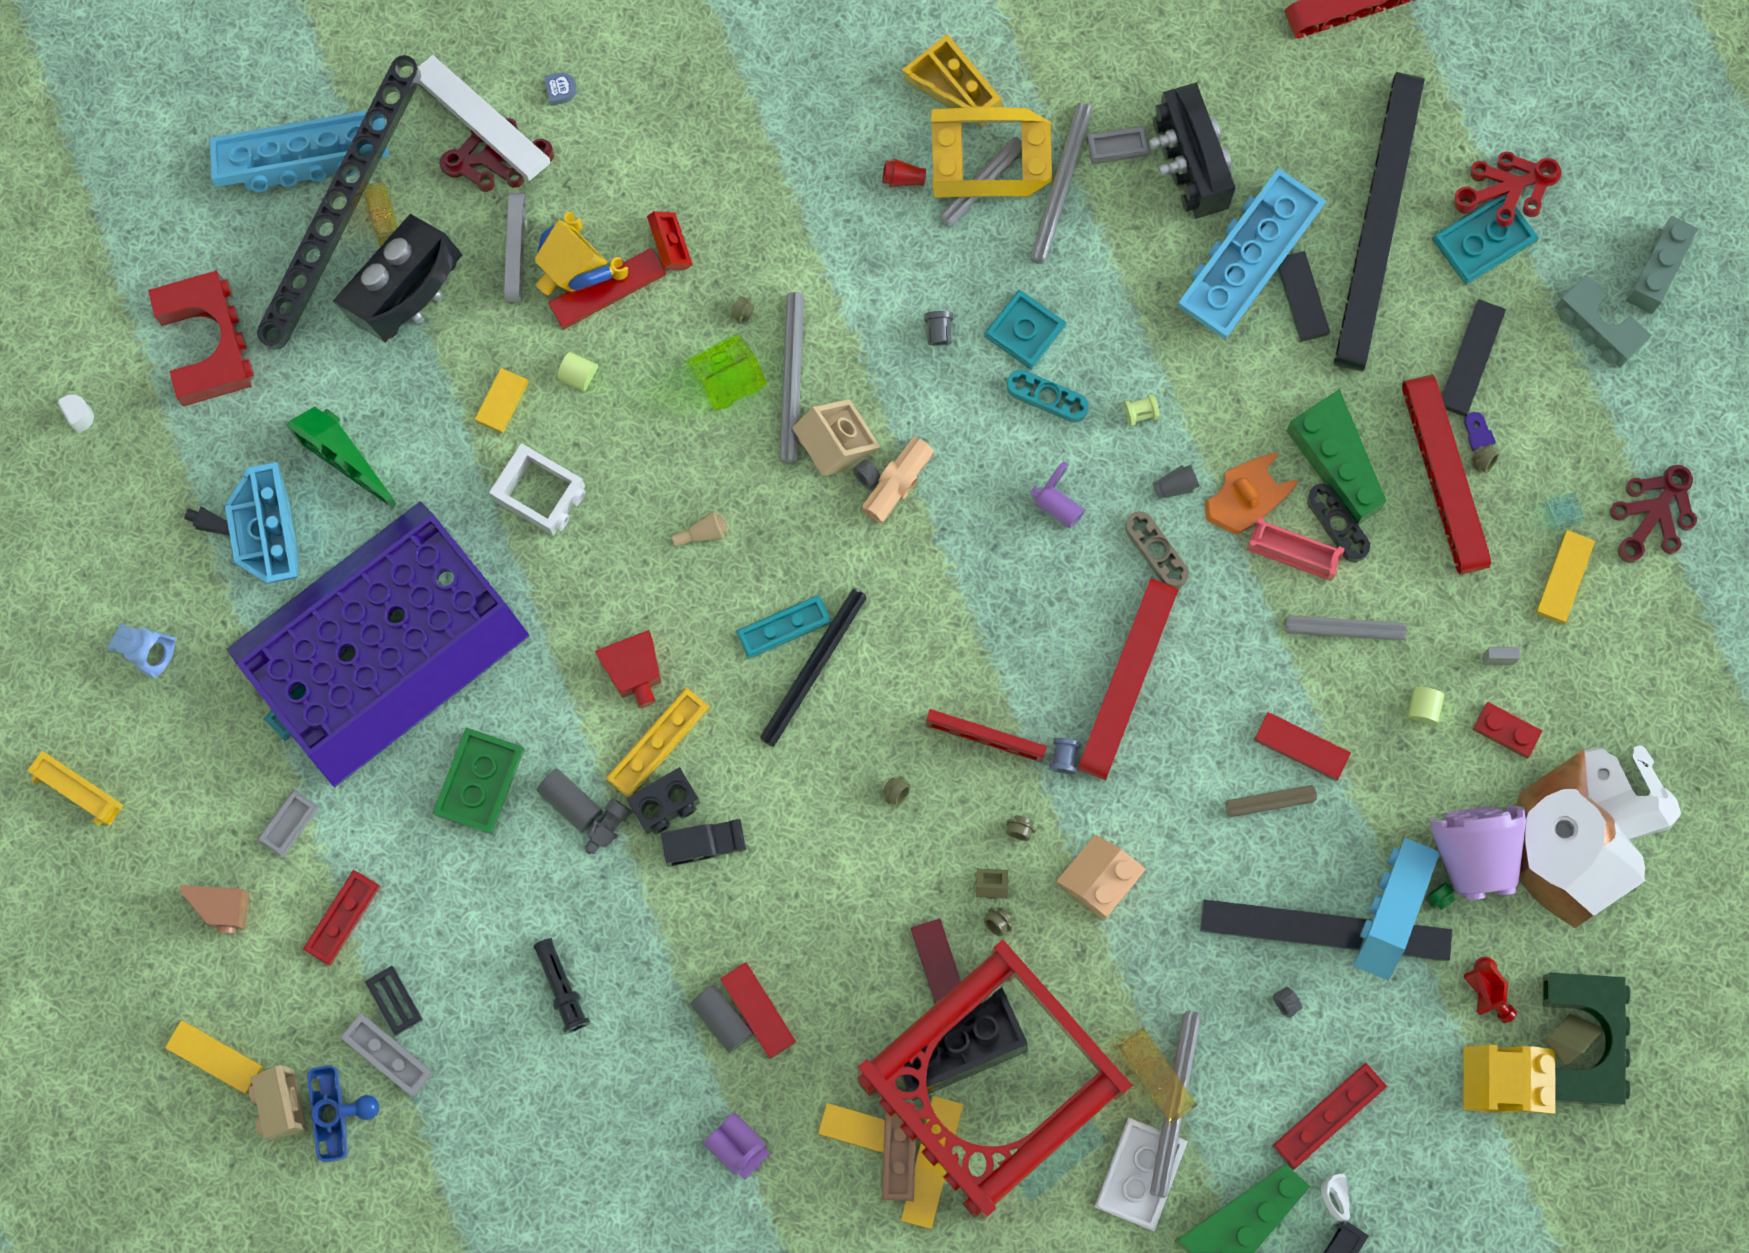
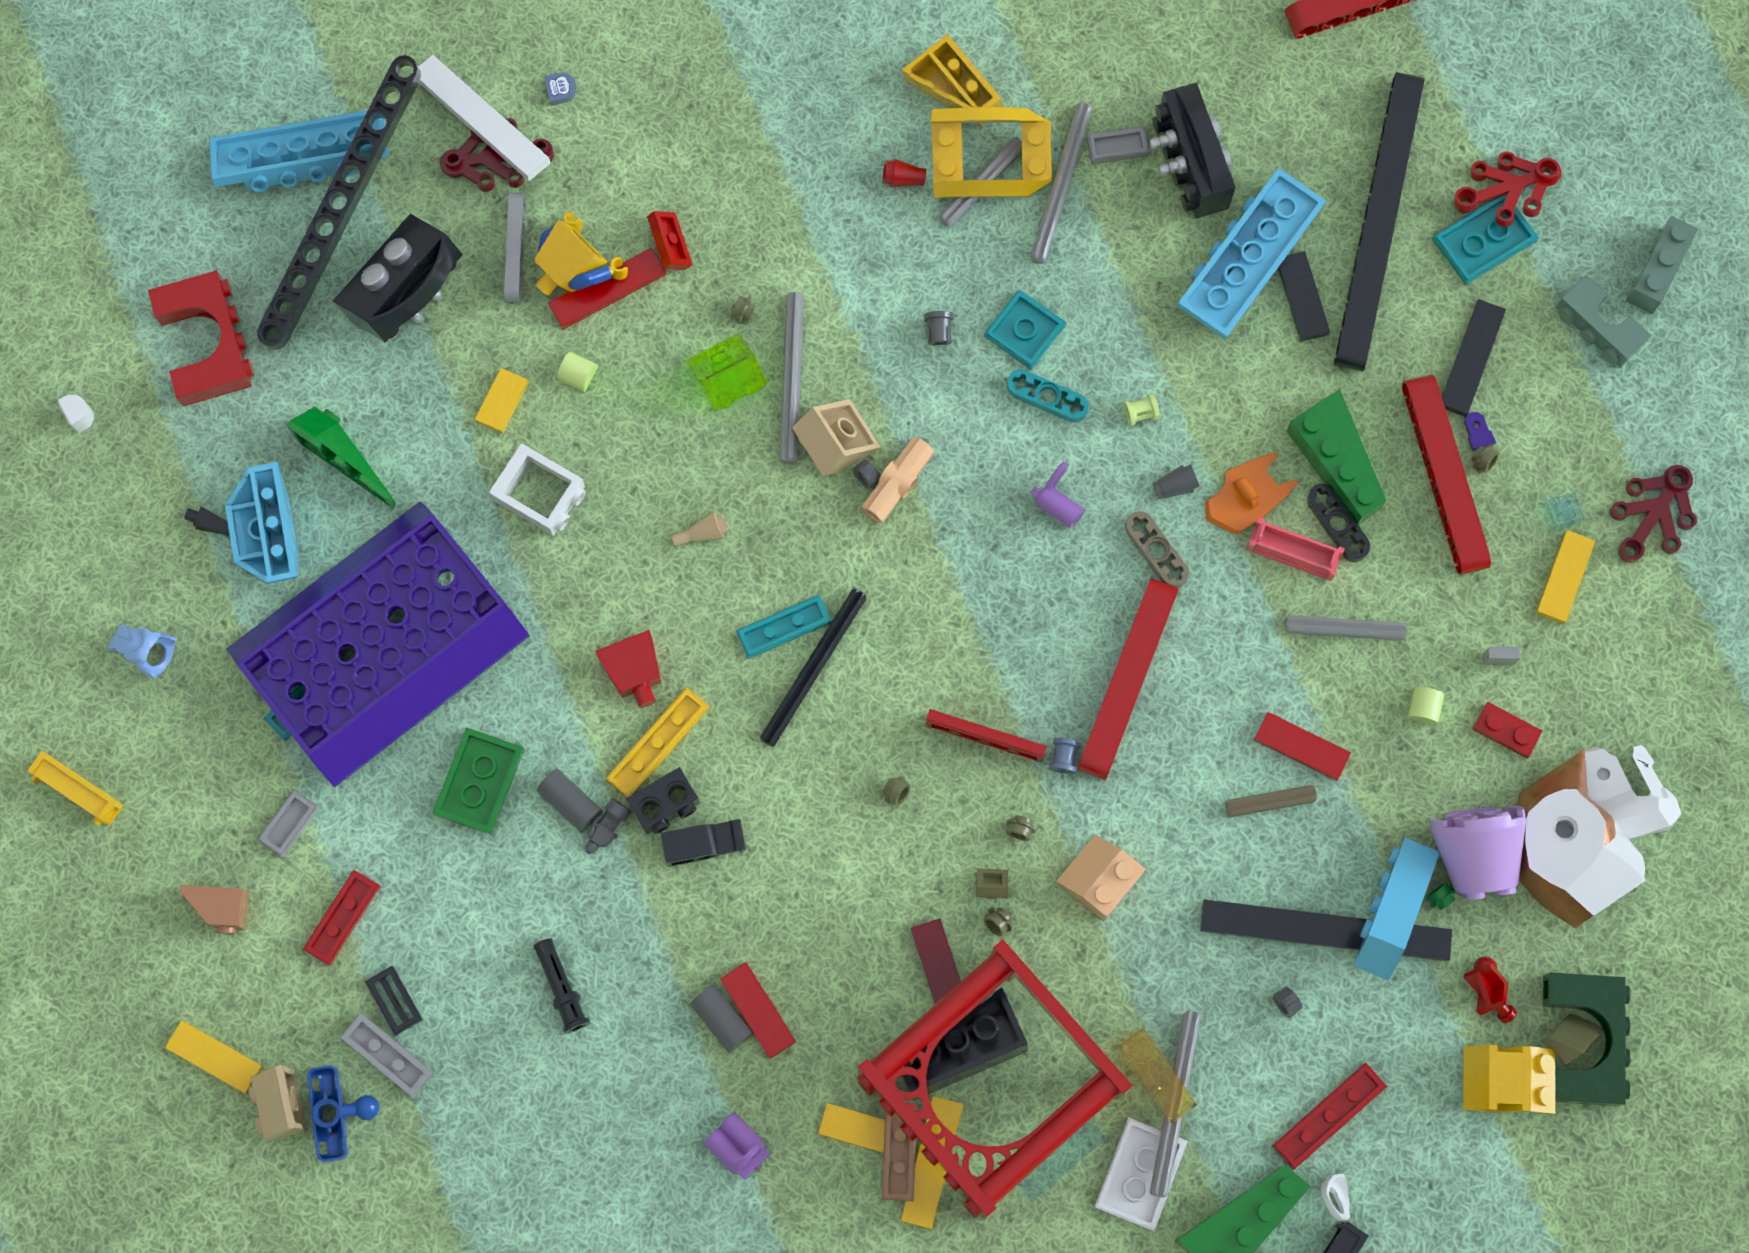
clear yellow brick [364,183,398,248] -> none

